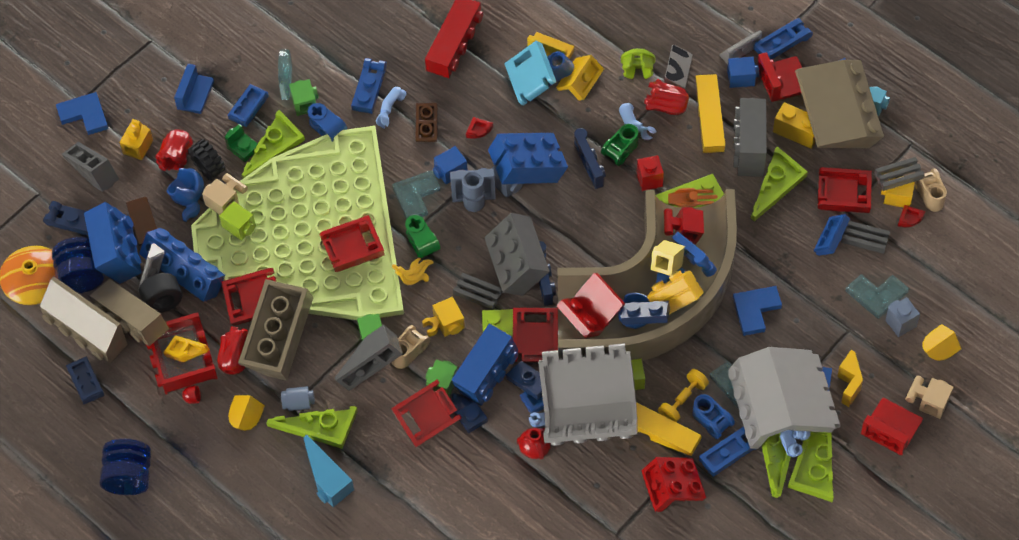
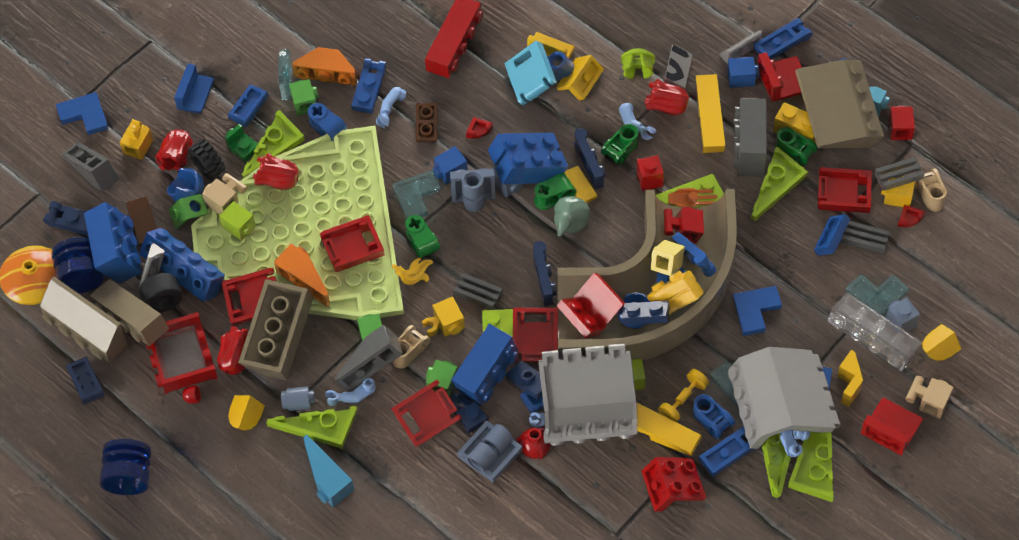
yellow tile [163,335,210,362] -> none
dark grey brick [484,213,550,296] -> none
none -> bright green bracket [169,194,208,229]
none -> red piece [253,153,299,190]
none -> orange slope [274,243,330,307]
none -> orange slope [292,47,357,85]
none -> light blue arm [325,378,376,406]
none -> sand blue plate [457,421,522,483]
none -> green piece [534,173,577,210]
none -> sand green hair [554,196,590,236]
none -> yellow piece [564,166,598,203]
none -> green piece [775,127,818,166]
none -> clear brick [827,293,922,371]
none -> red brick [889,105,915,140]

